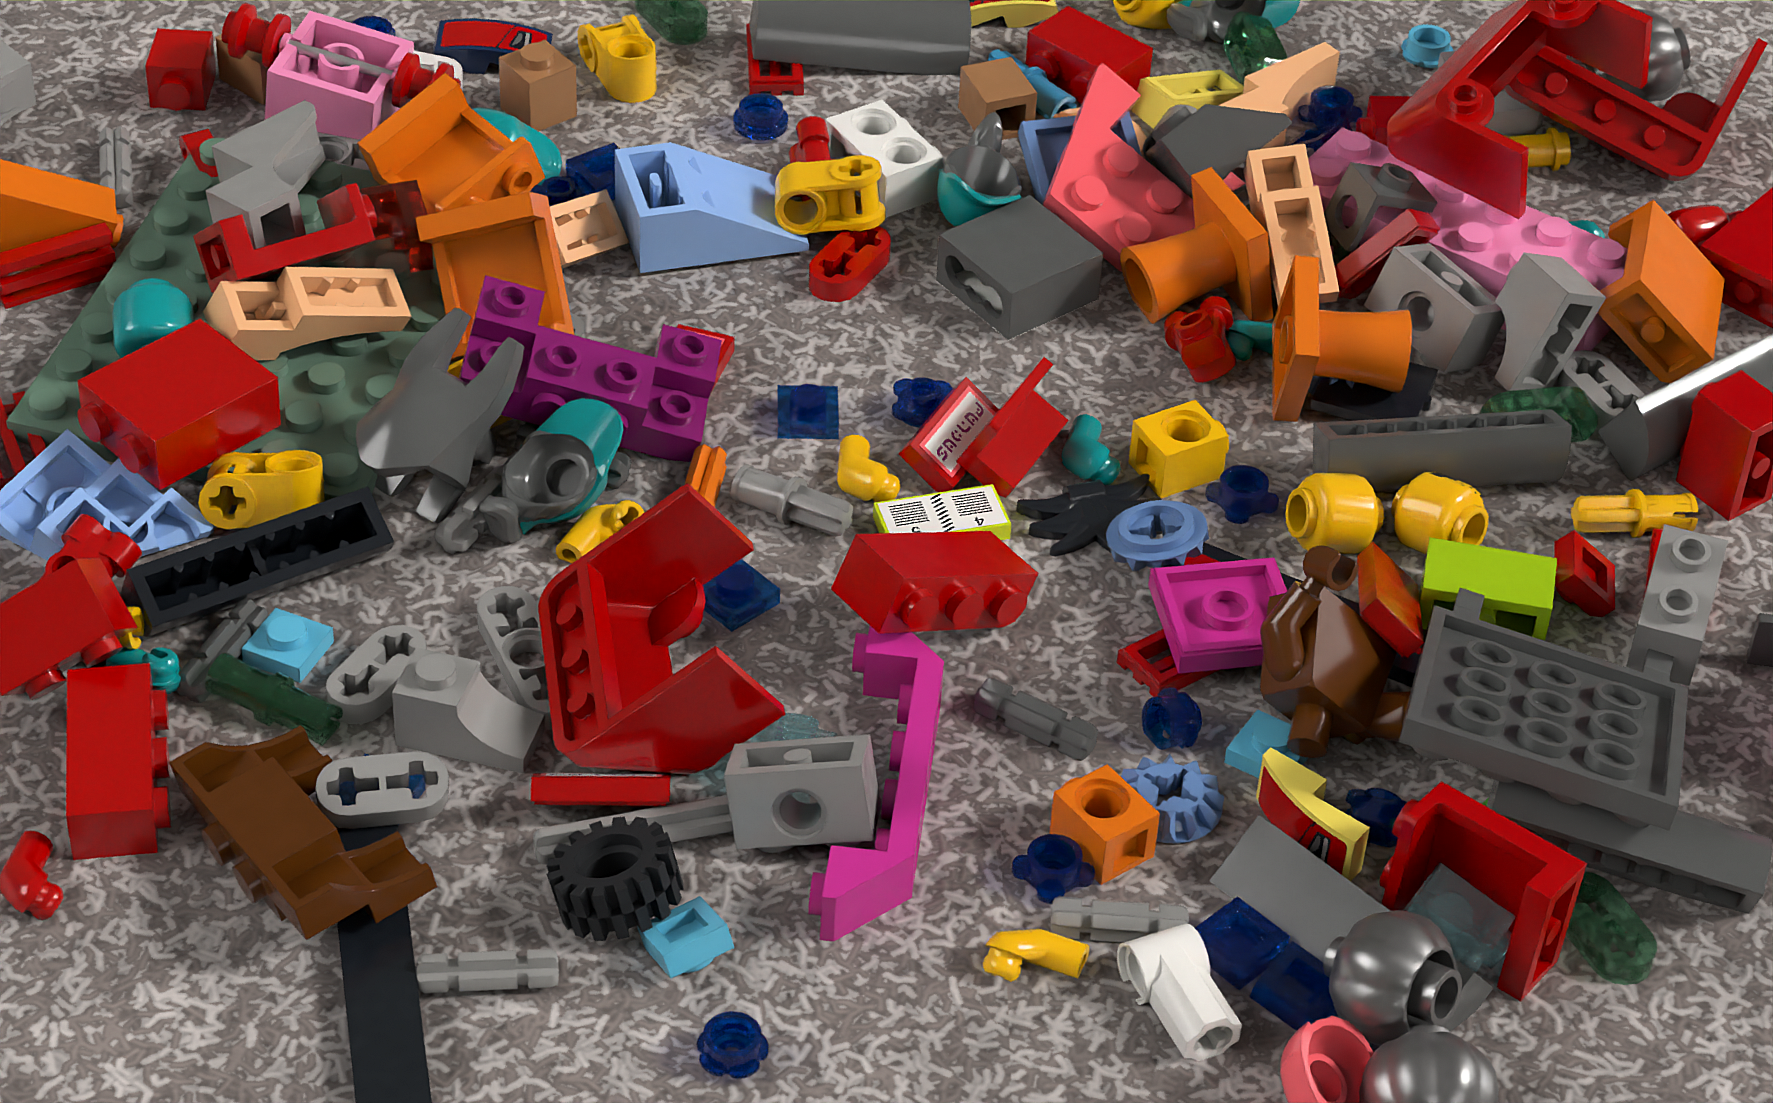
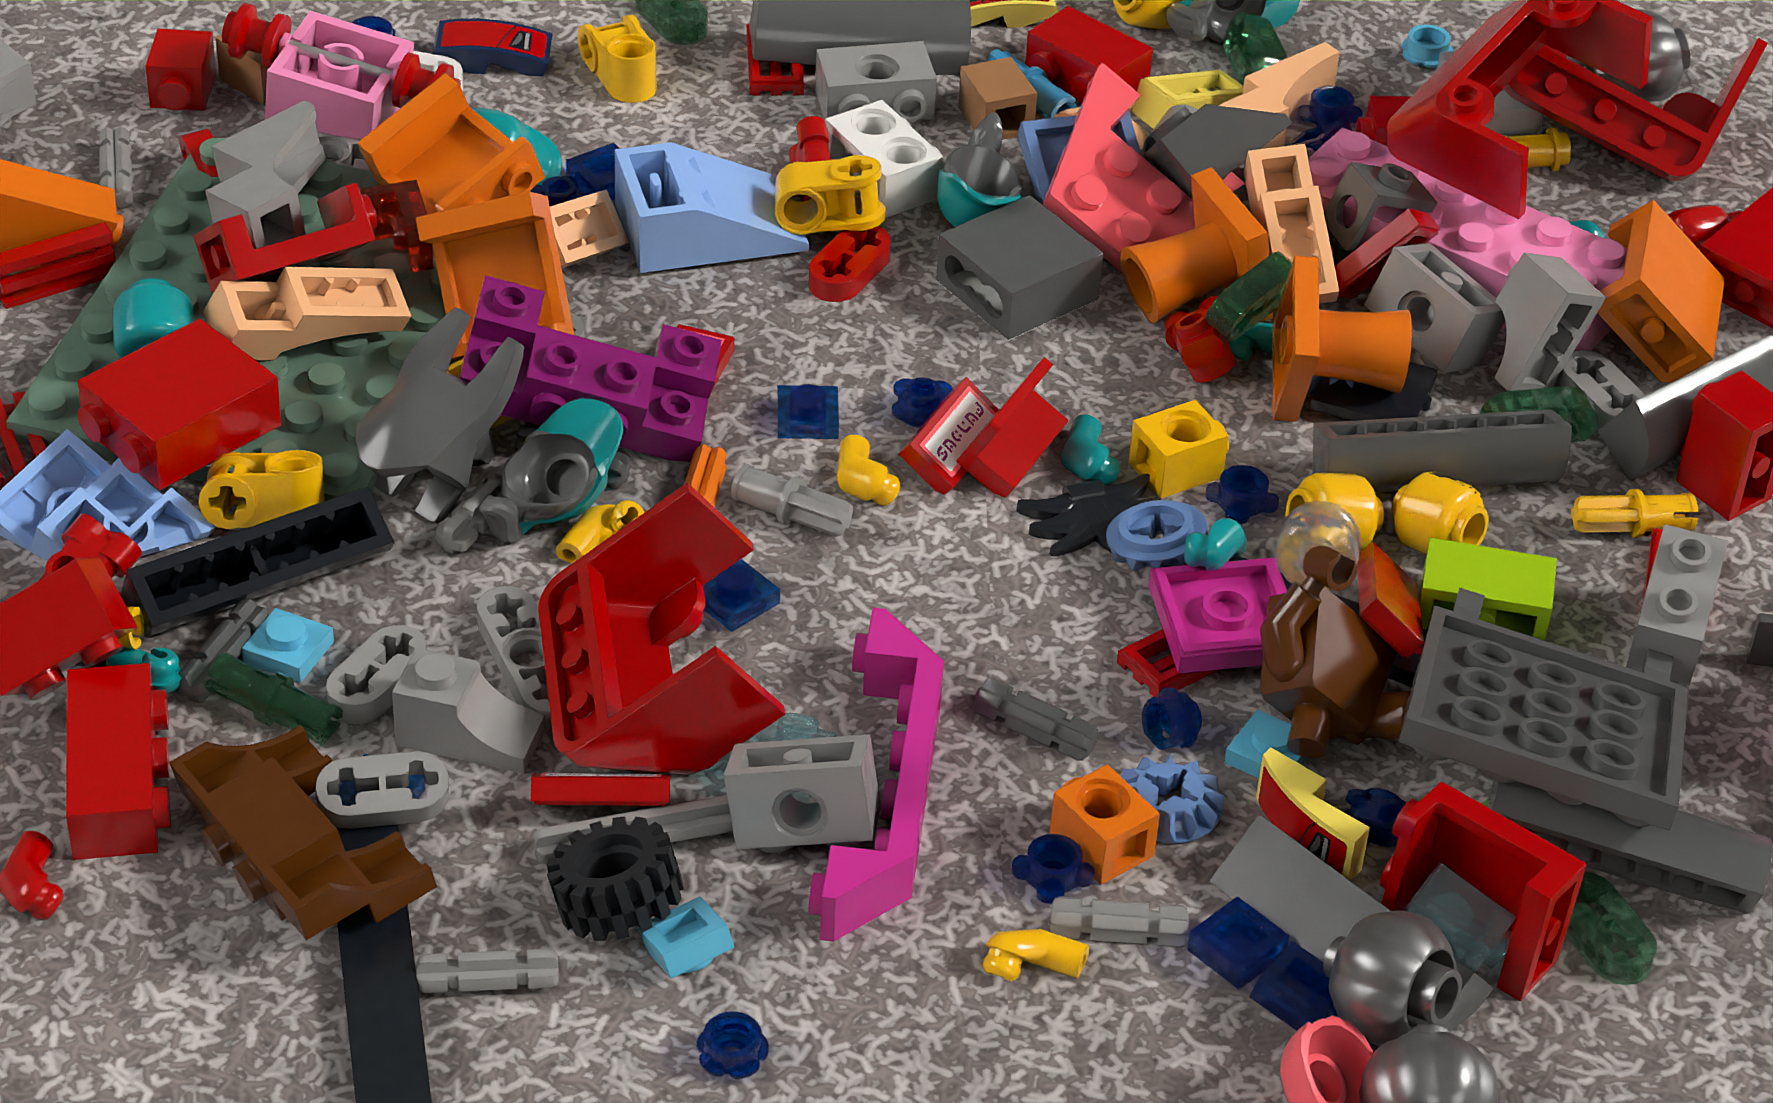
medium nougat brick [499,40,577,131] -> none
clear blue plate [733,93,788,140] -> none
red brick [831,531,1039,634] -> none
white tile [873,484,1012,540] -> none
white piece [1117,923,1242,1061] -> none
red plate [1554,530,1615,617] -> none
none -> light grey brick [815,41,937,123]
none -> teal arm [1184,518,1247,571]
none -> clear green beam [1206,251,1292,341]
none -> clear head [1276,500,1361,591]

